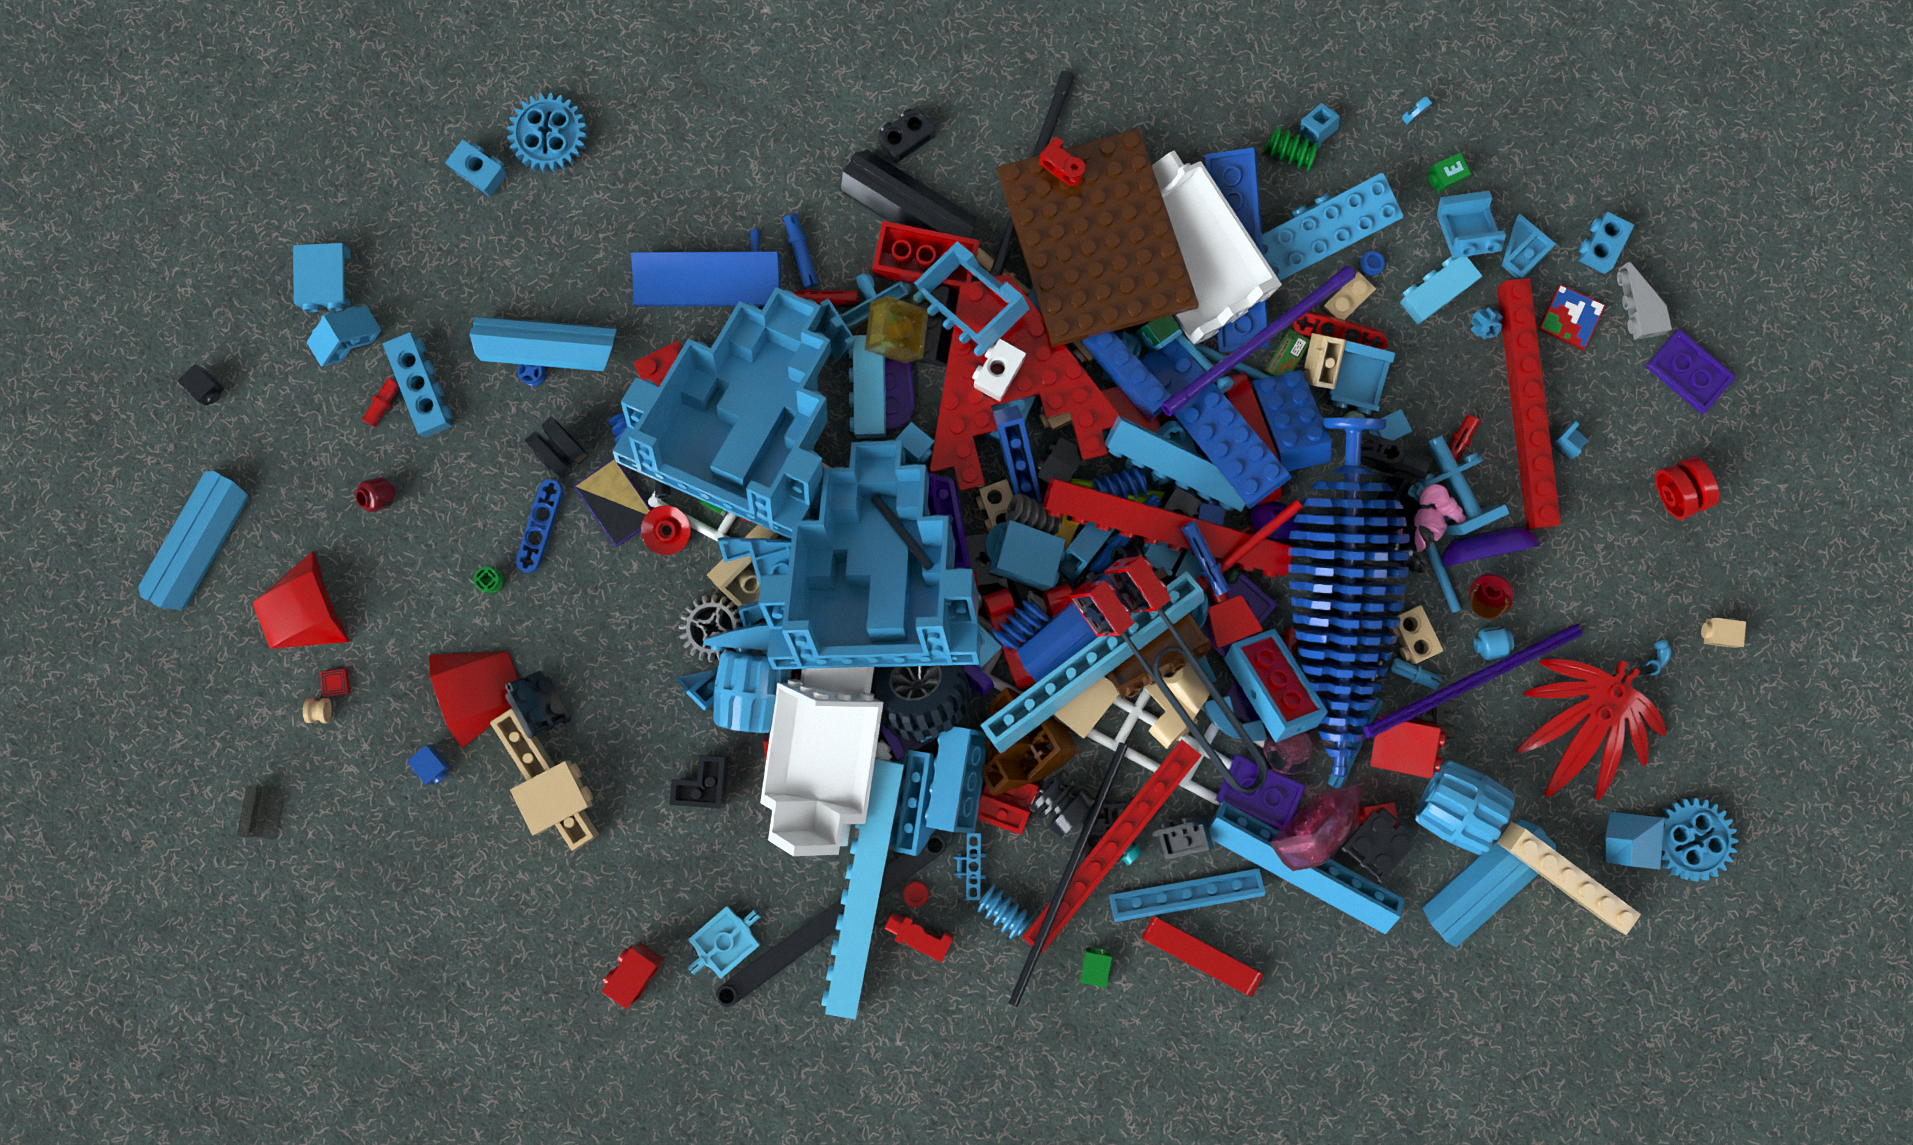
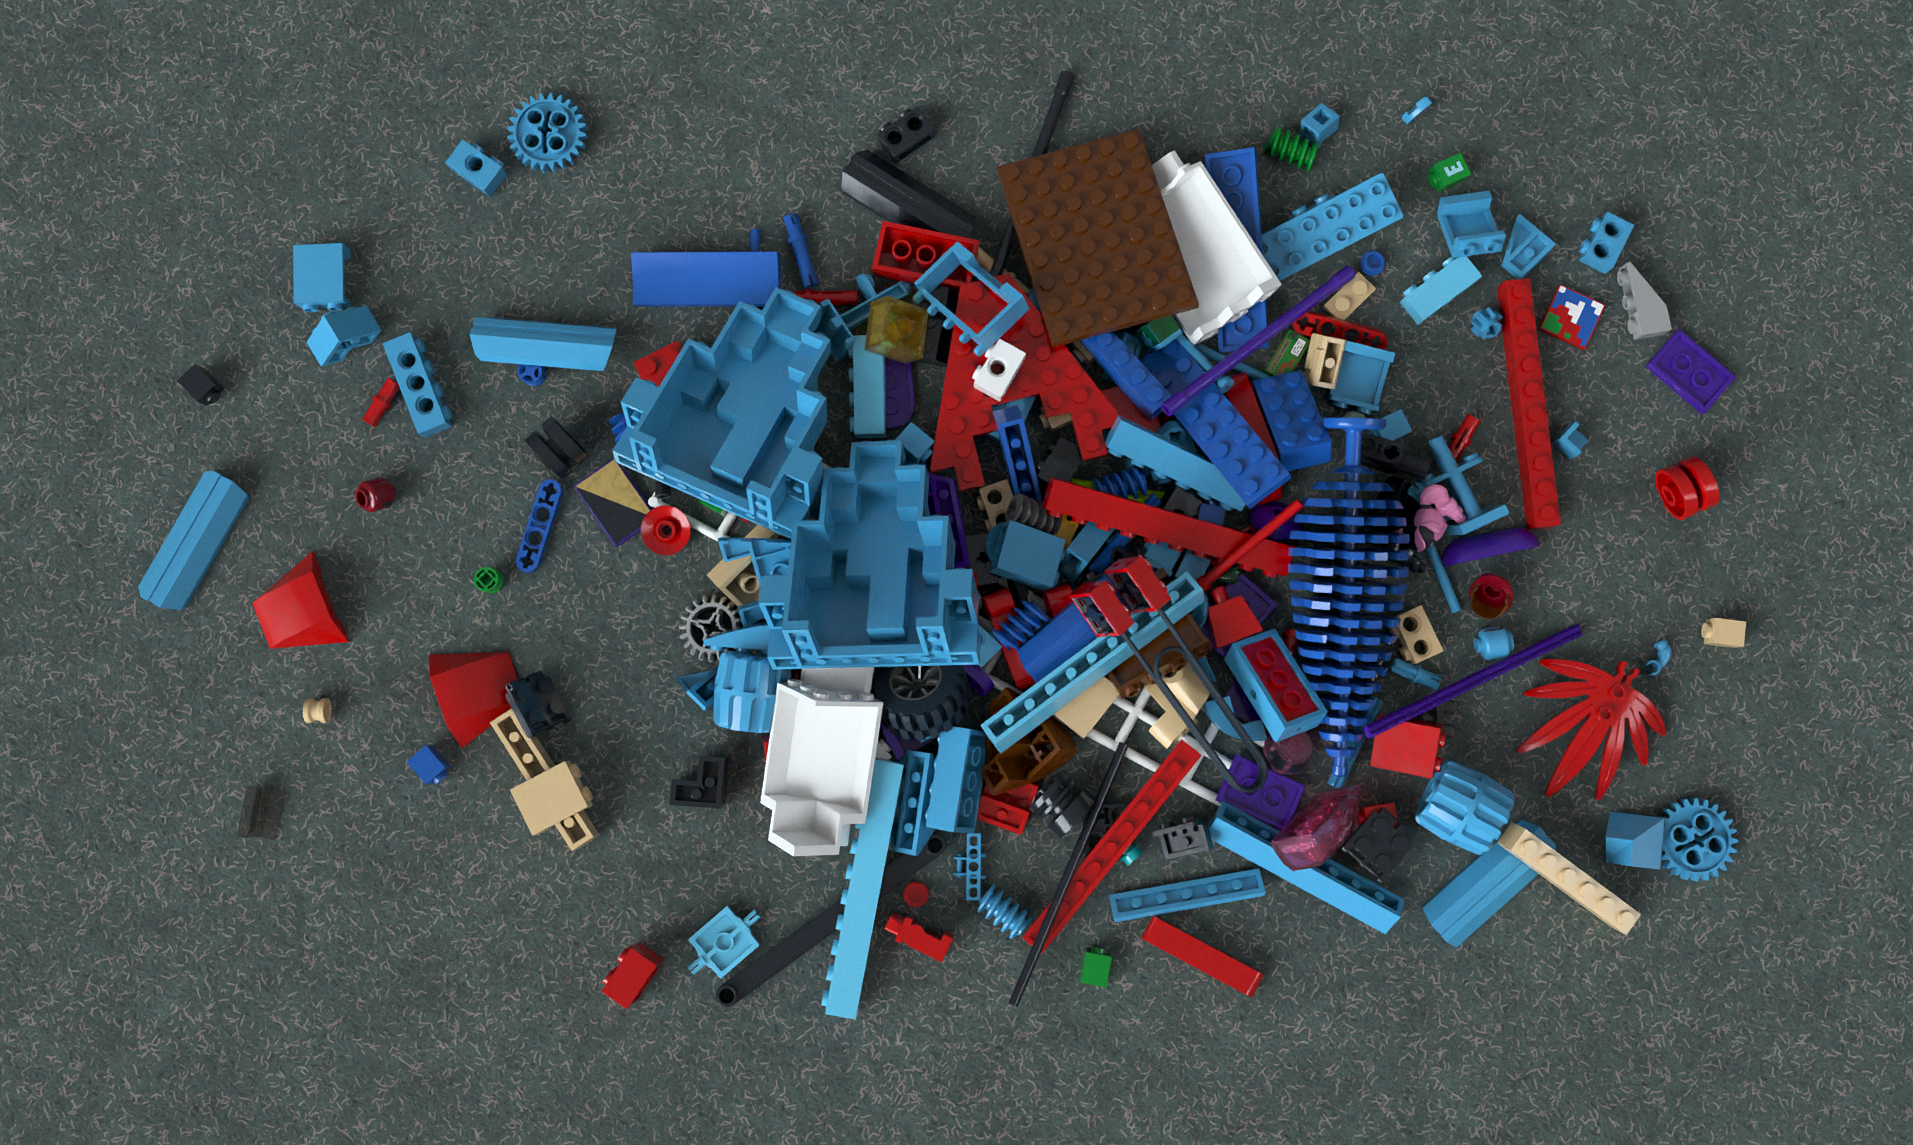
tile [320,669,350,697] -> none
black bar [871,494,934,570] -> none
red leg [1039,136,1085,186] -> none
blue pin [1181,521,1230,596] -> none

